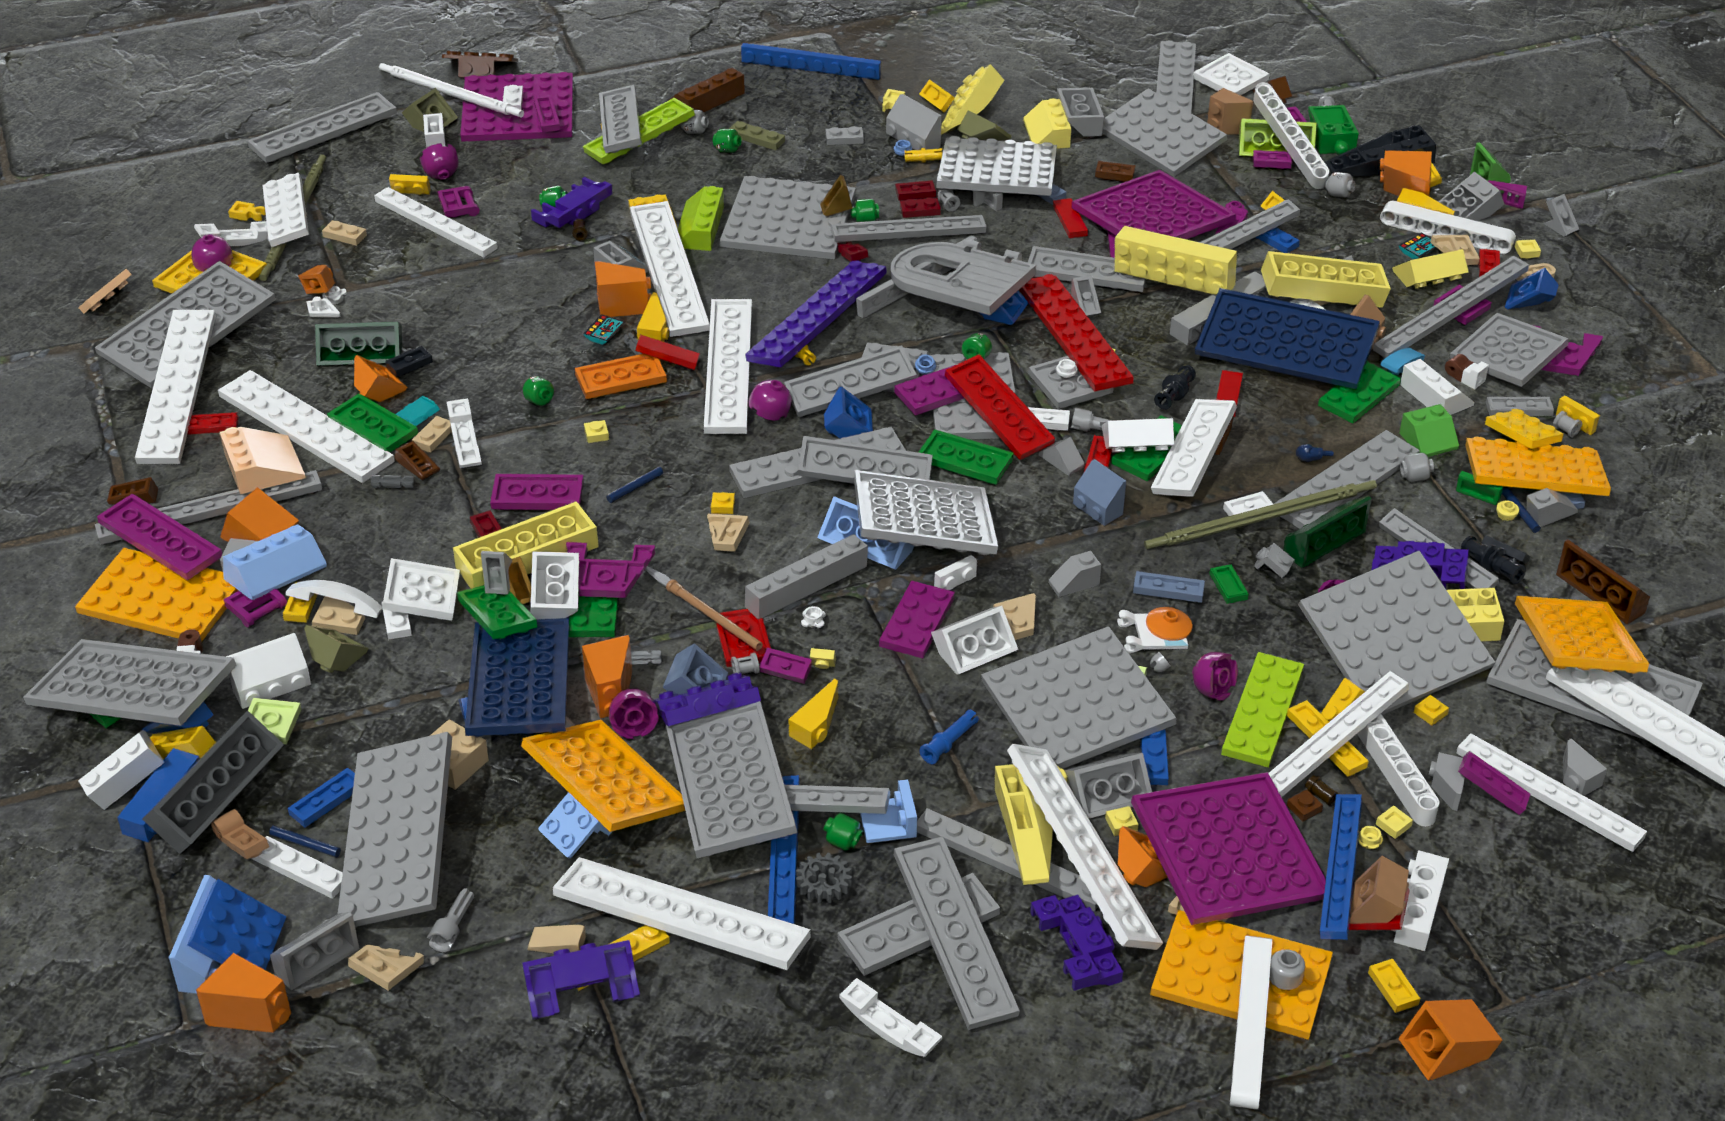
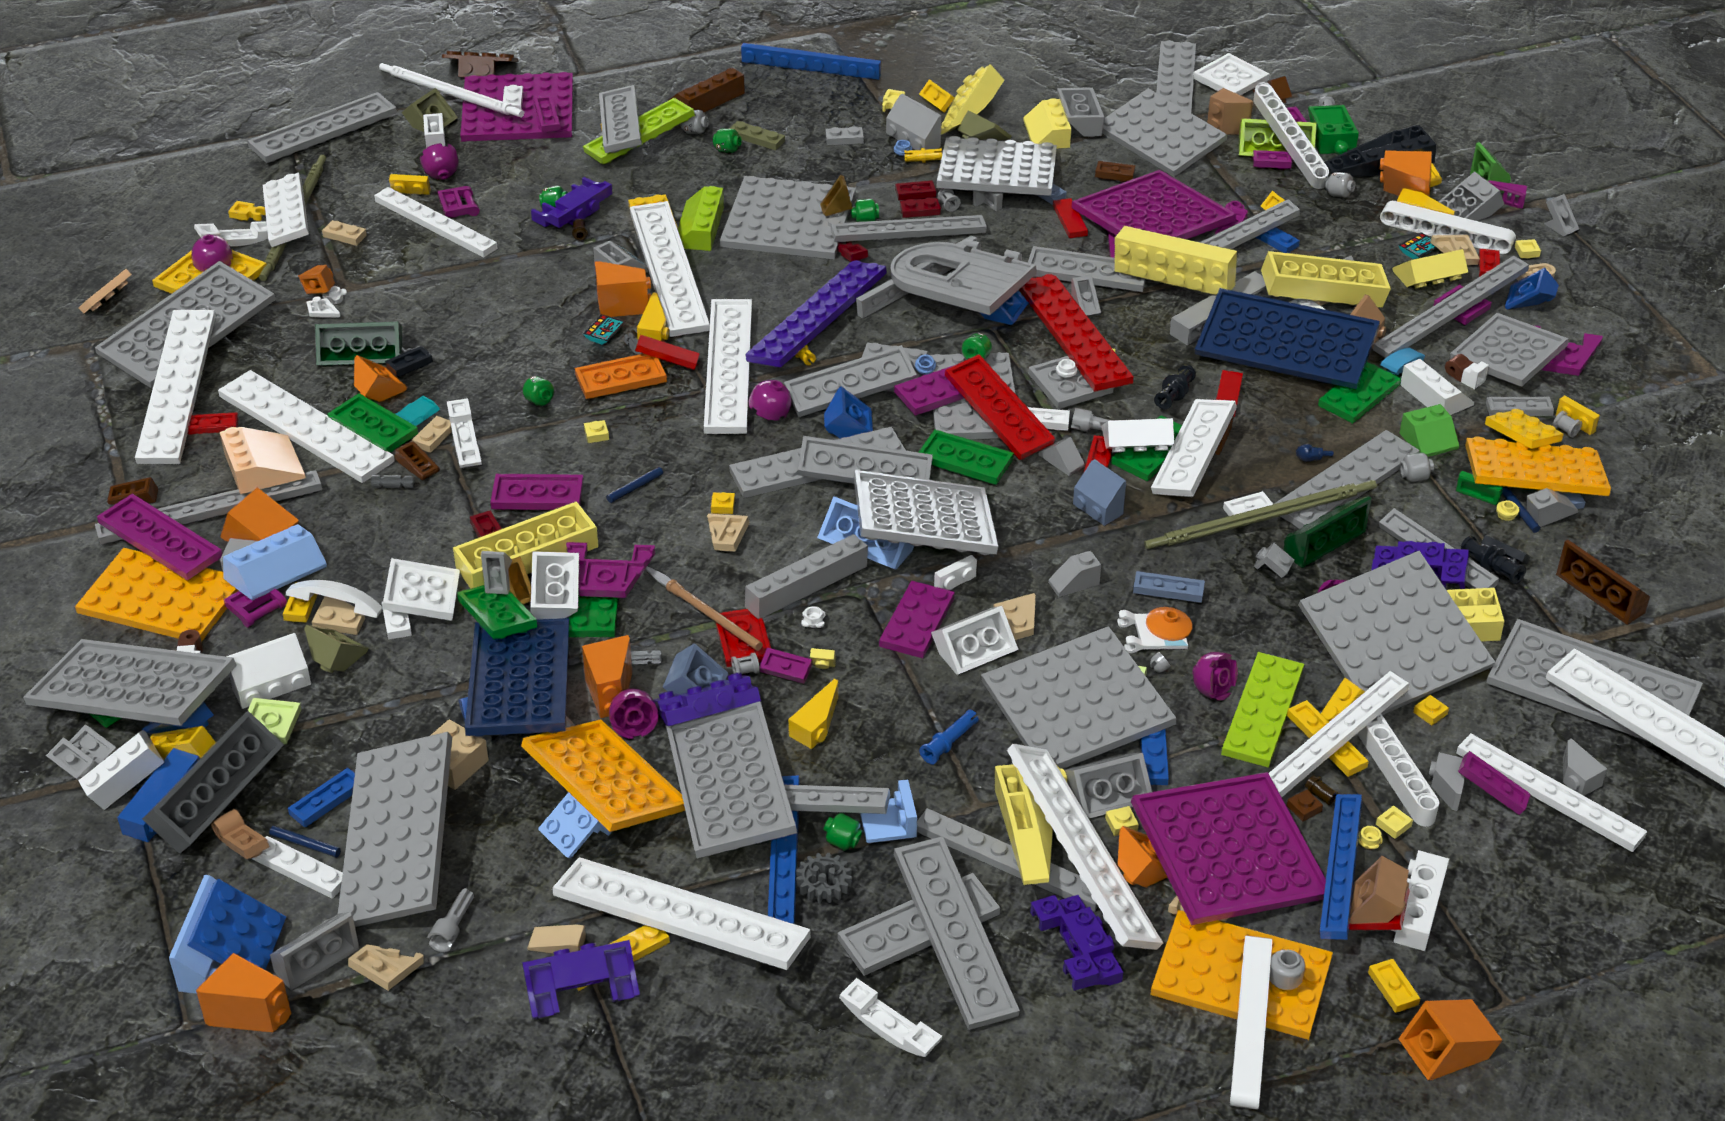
green tile [1209,564,1249,604] -> none
light orange plate [1515,596,1649,674] -> none
none -> light grey slope [46,724,118,780]

